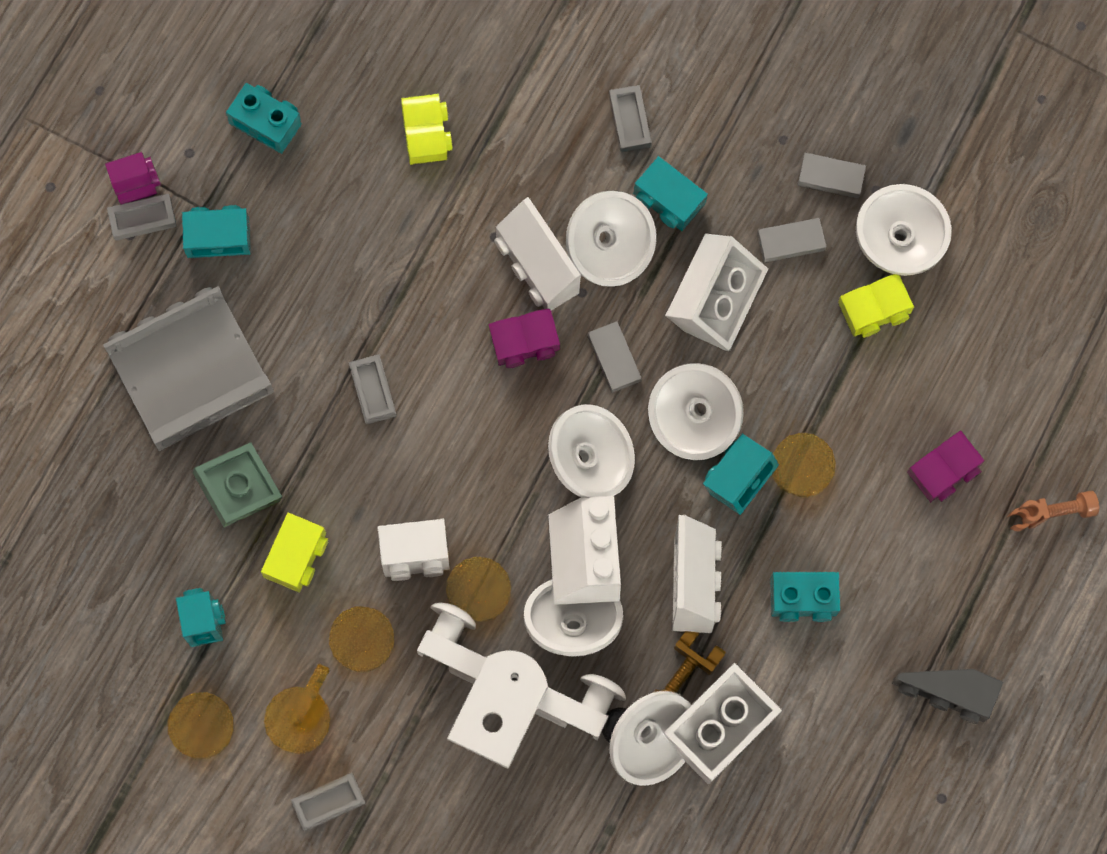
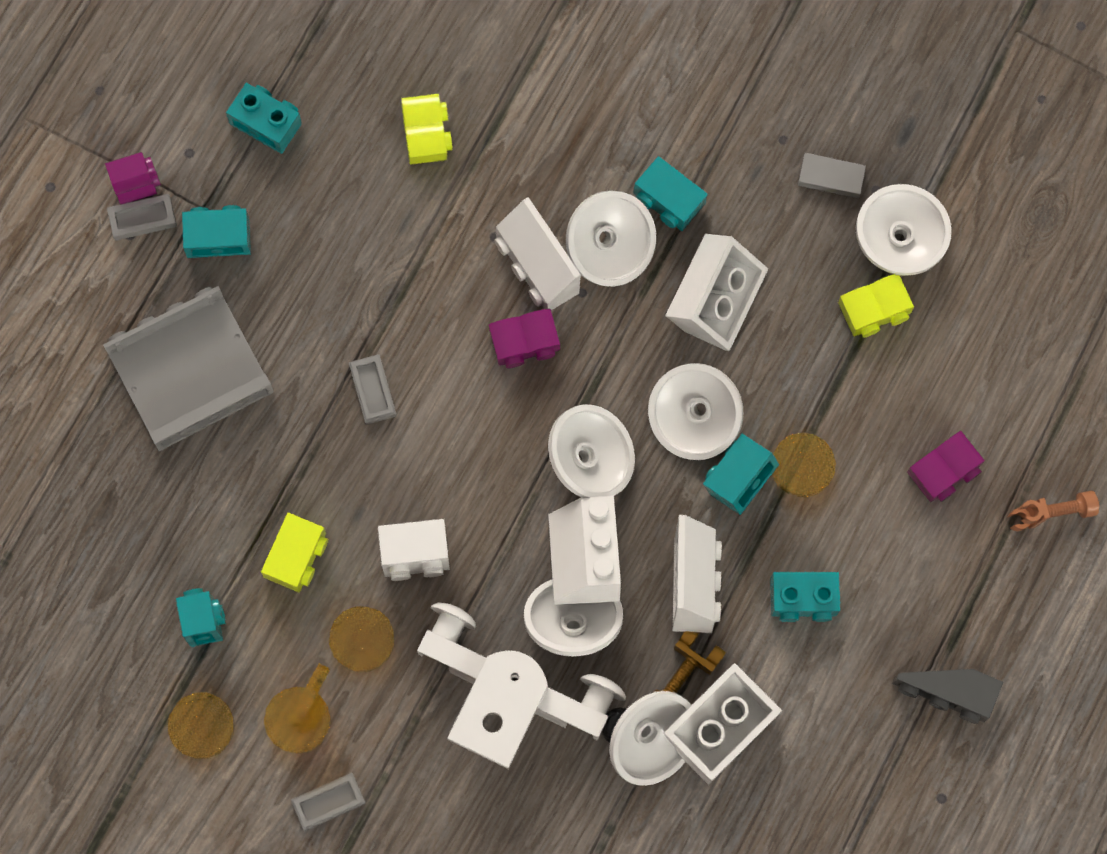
sand green hinge [192,442,282,527] -> none
clear yellow tile [446,557,511,622] -> none
light grey tile [588,321,642,393] -> none
light grey tile [609,85,651,152] -> none
light grey tile [757,218,826,263] -> none

